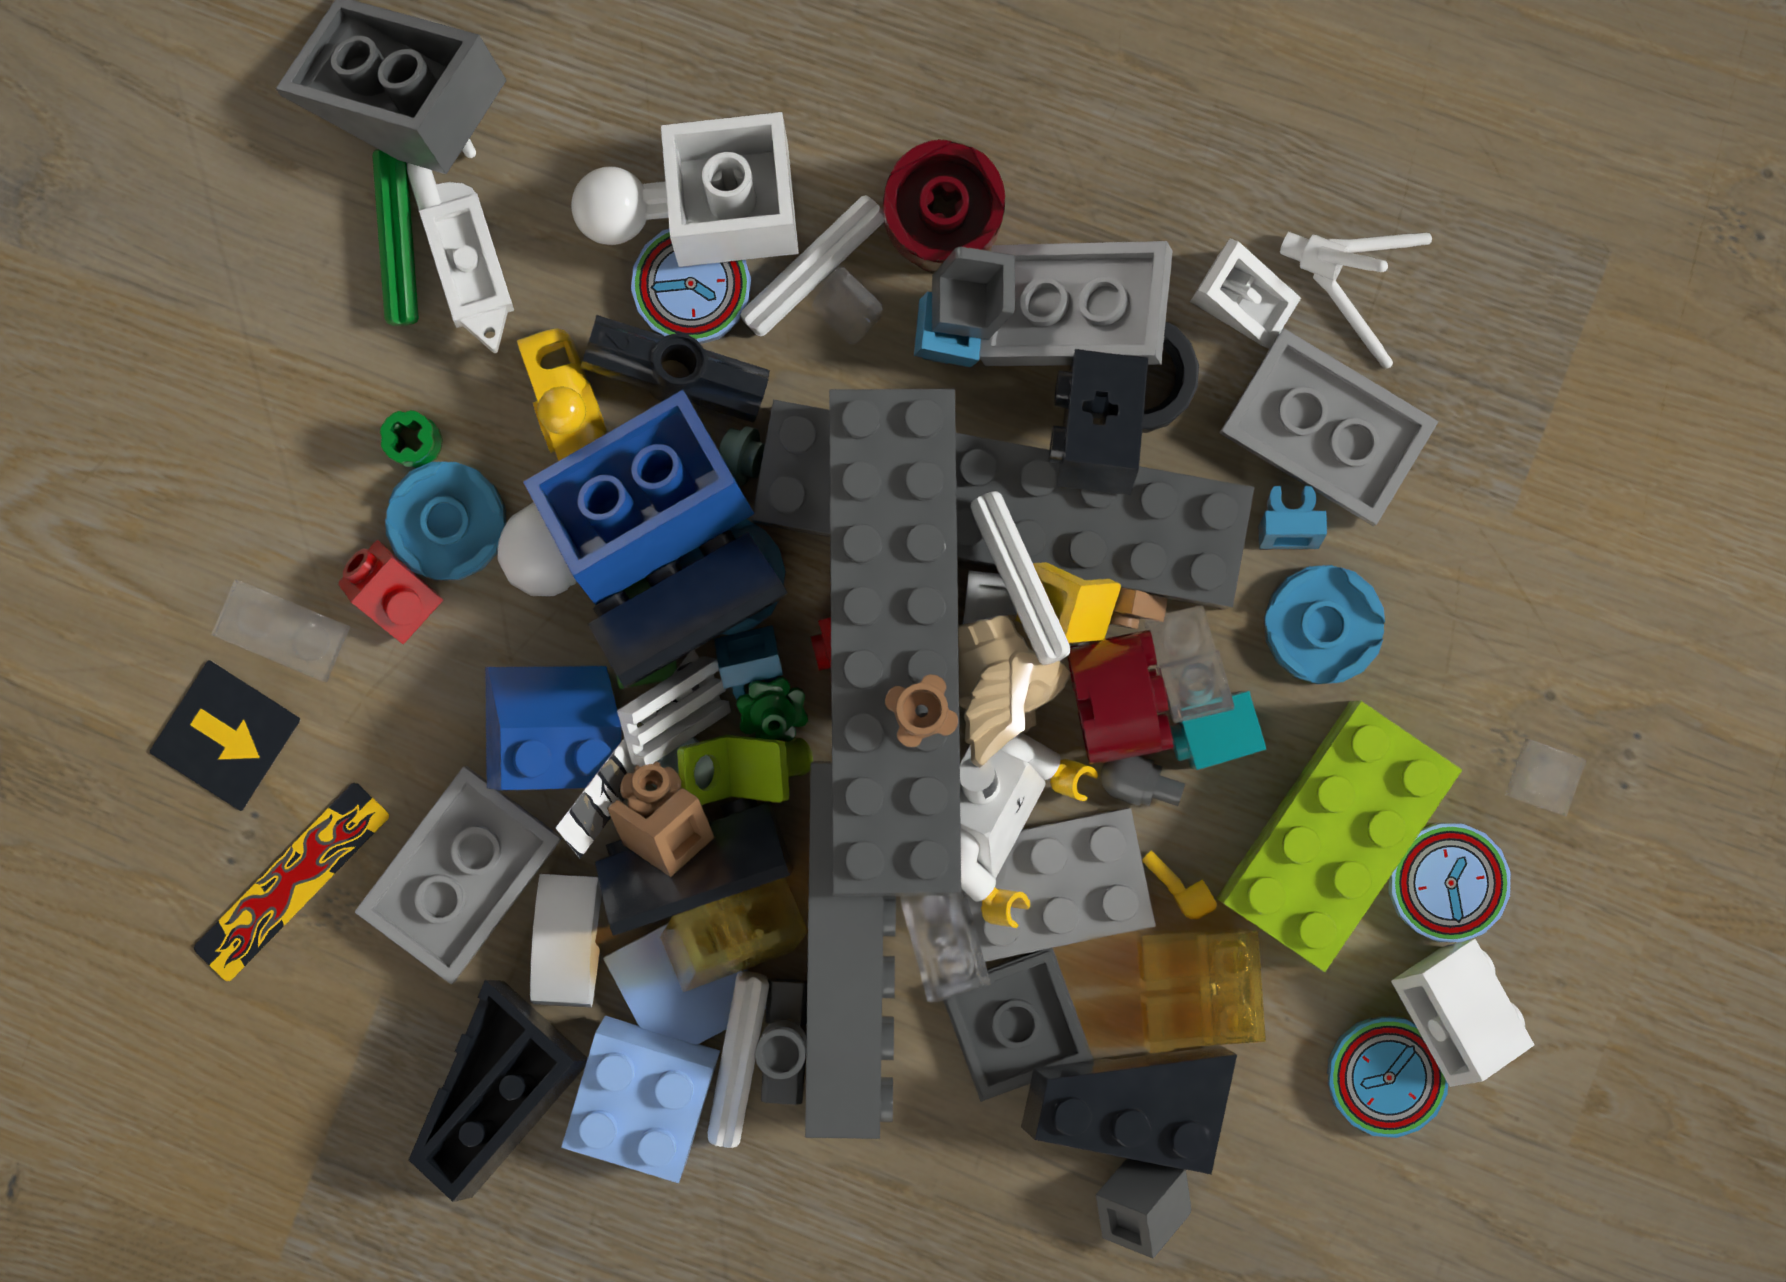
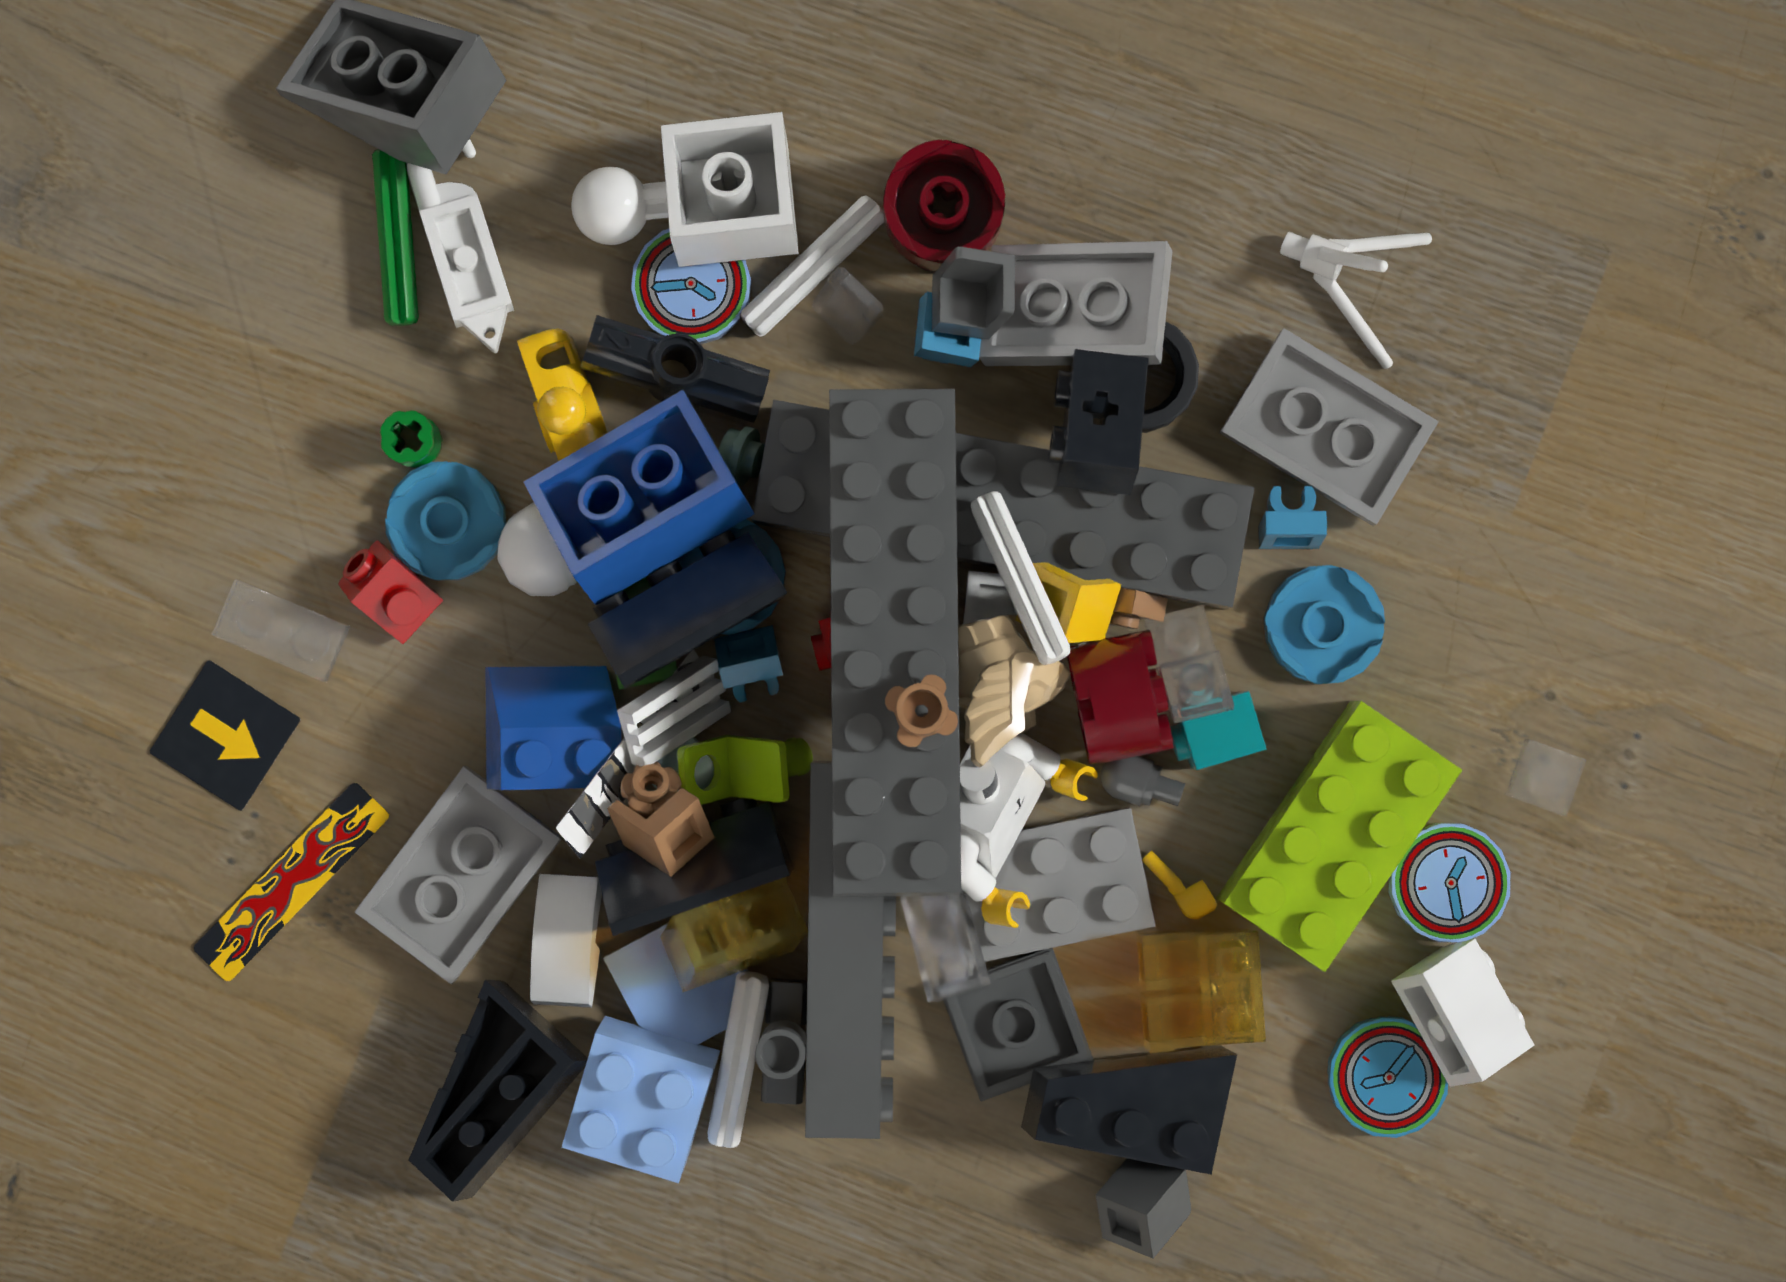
green plant [736,677,808,741] -> none
white slope [1190,238,1301,349] -> none

